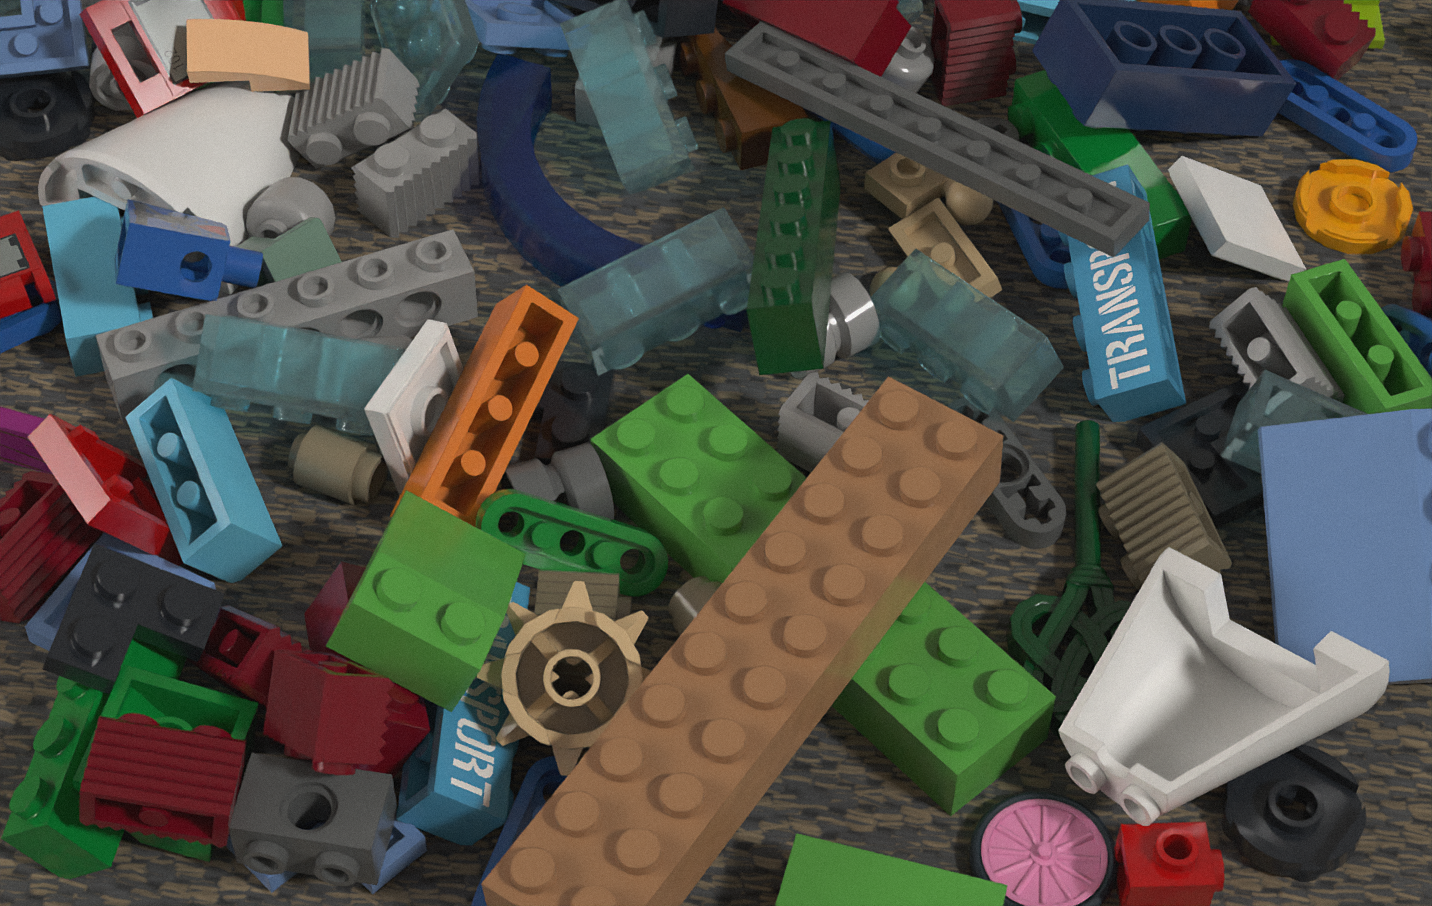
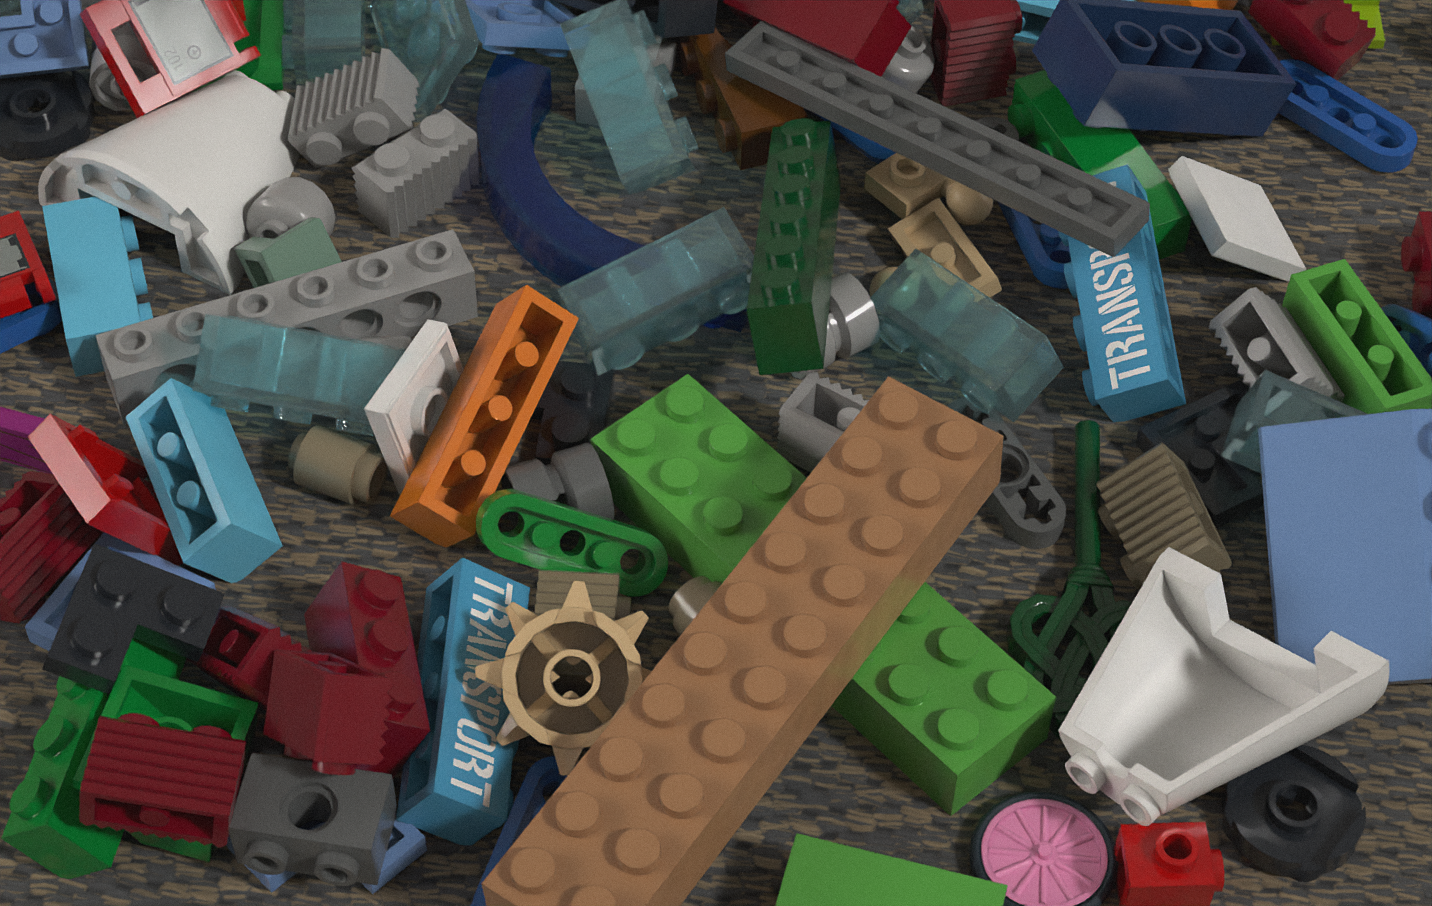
blue torso [114,199,263,301] -> none
light nougat slope [186,19,310,92] -> none
bright green slope [326,490,526,712] -> none
light orange tile [1293,159,1413,254] -> none

